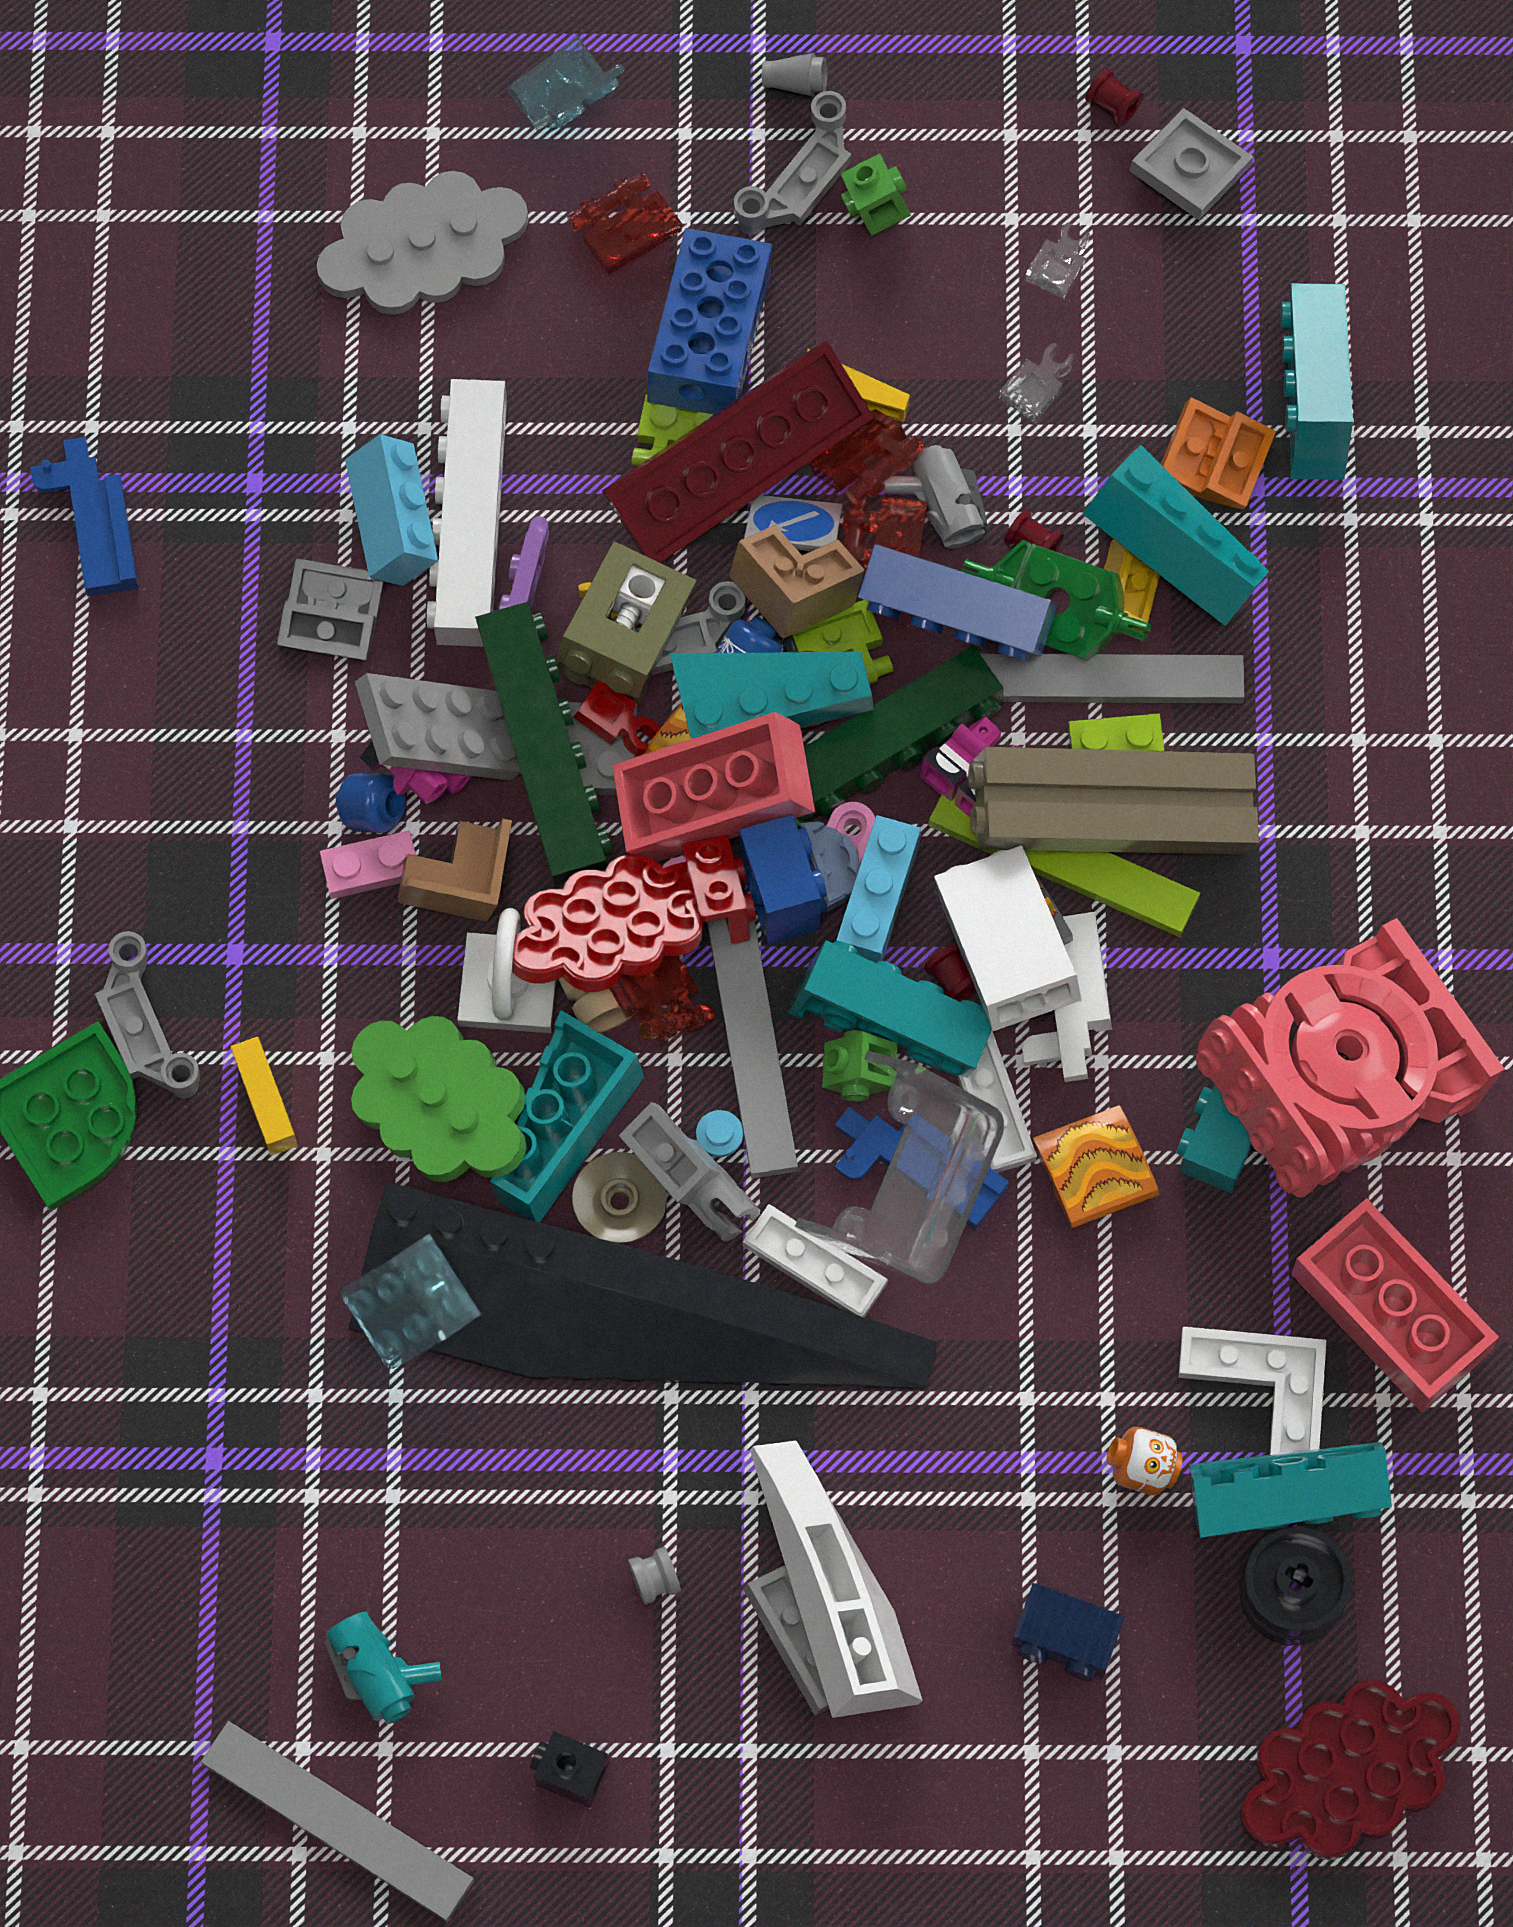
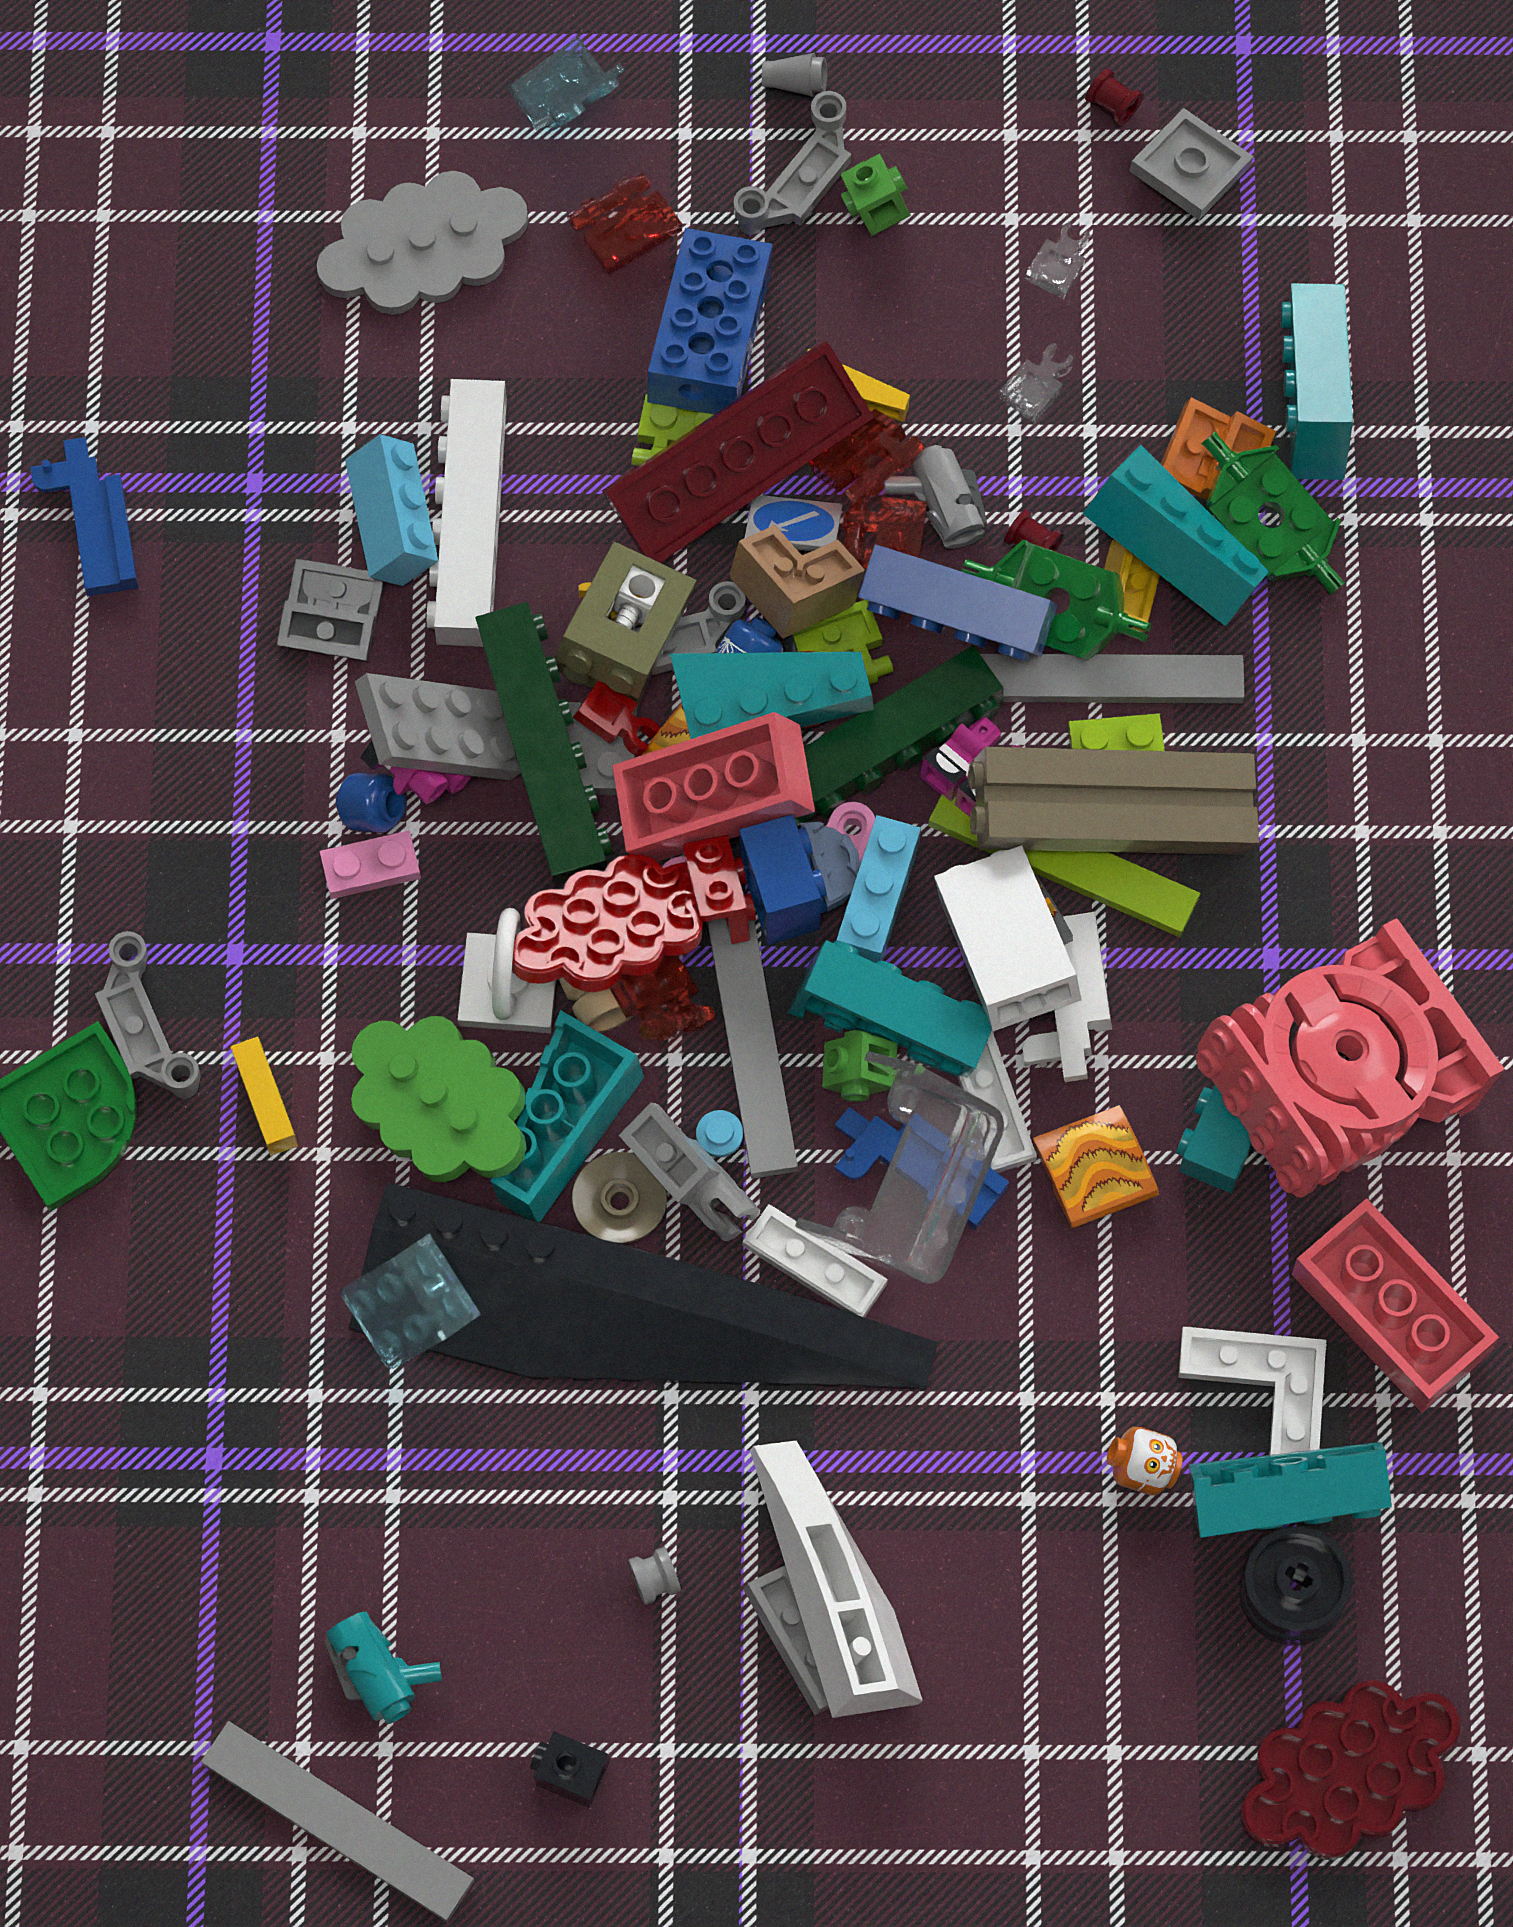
medium nougat panel [397,818,512,922] -> none
medium lavender hinge [499,516,549,611] -> none
dark red bush [923,943,977,1002] -> none
dark blue brick [1011,1583,1125,1681] -> none
none -> green plate [1201,431,1345,595]

